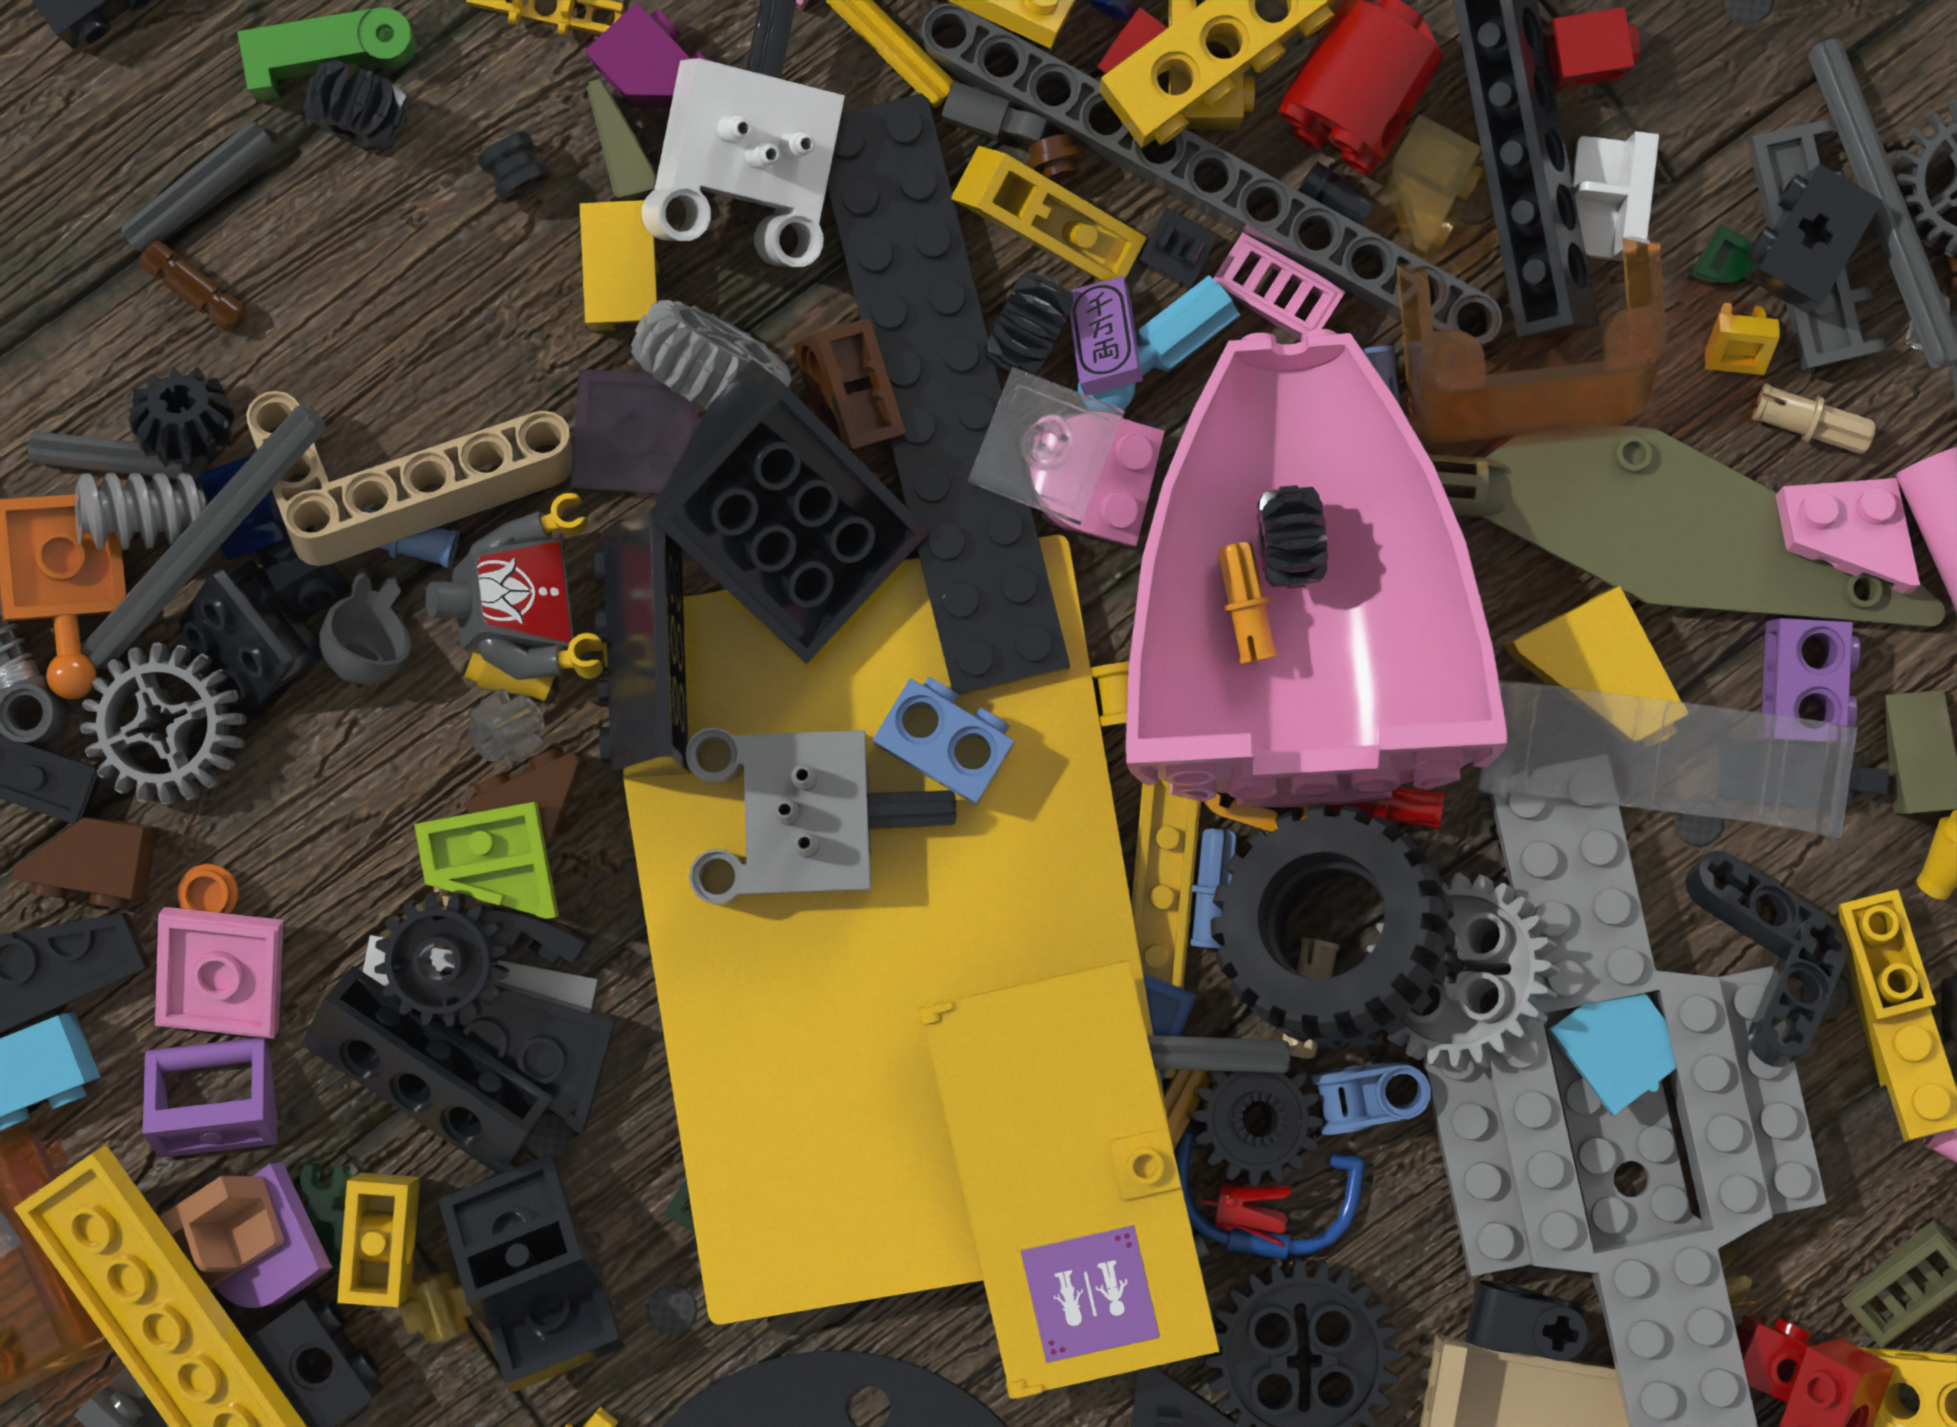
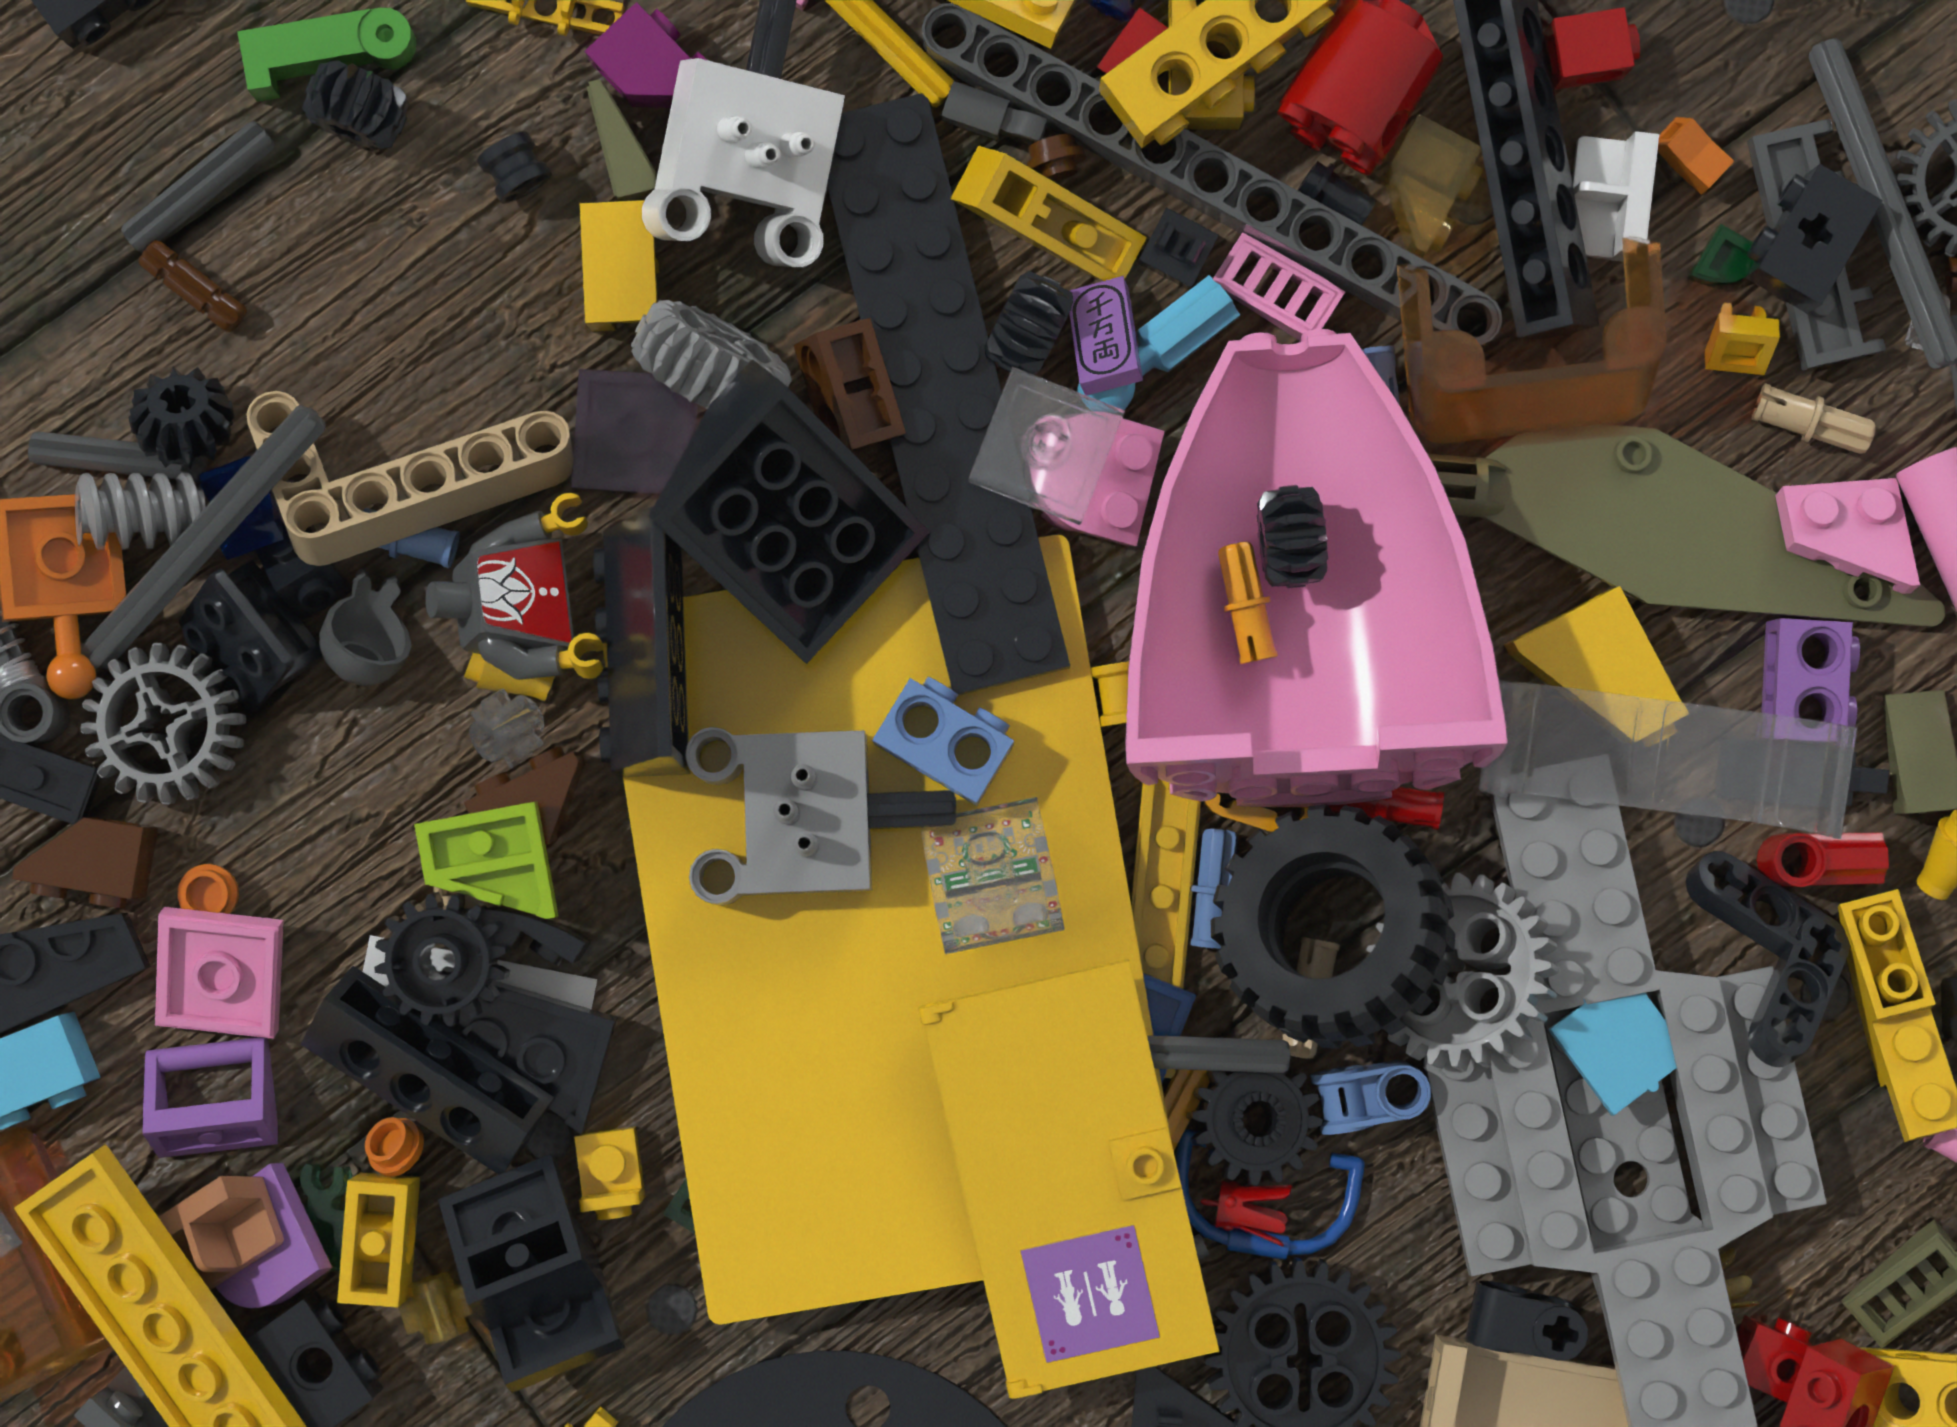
none -> orange plate [365,1117,424,1177]
none -> yellow bracket [574,1126,646,1220]
none -> clear slope [920,797,1065,954]
none -> orange piece [1657,117,1734,195]
none -> red piece [1756,832,1889,887]

